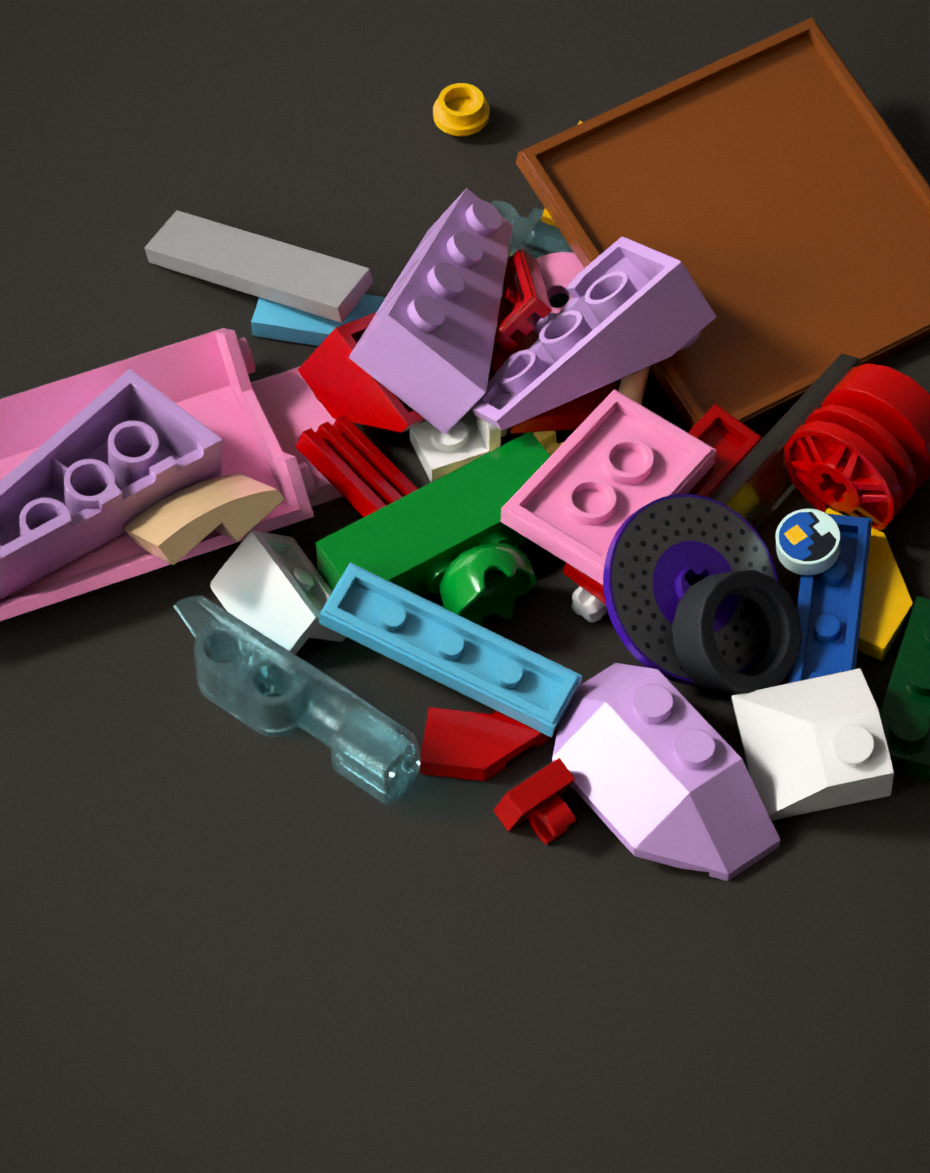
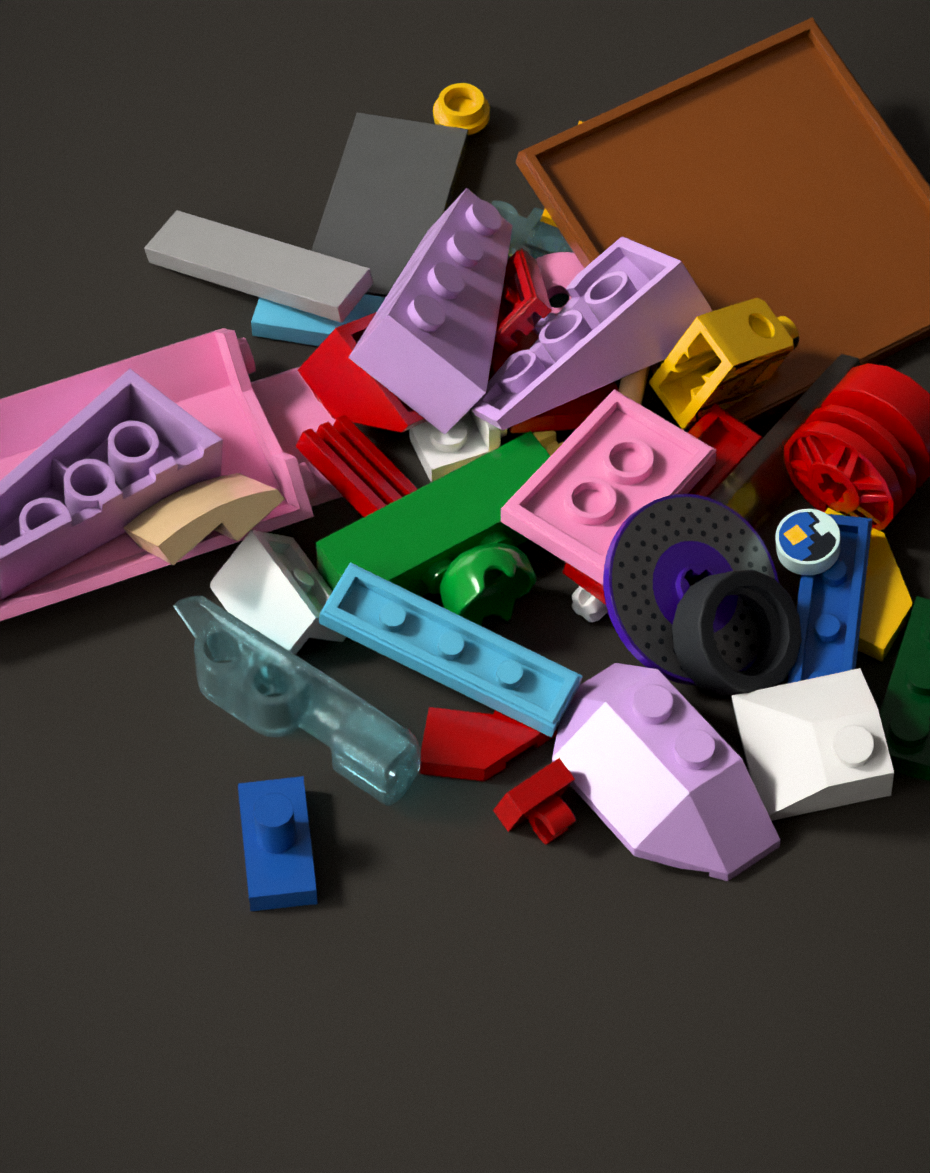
none -> blue tile [238,776,318,911]
none -> dark grey tile [311,112,468,297]
none -> yellow torso [648,297,799,430]

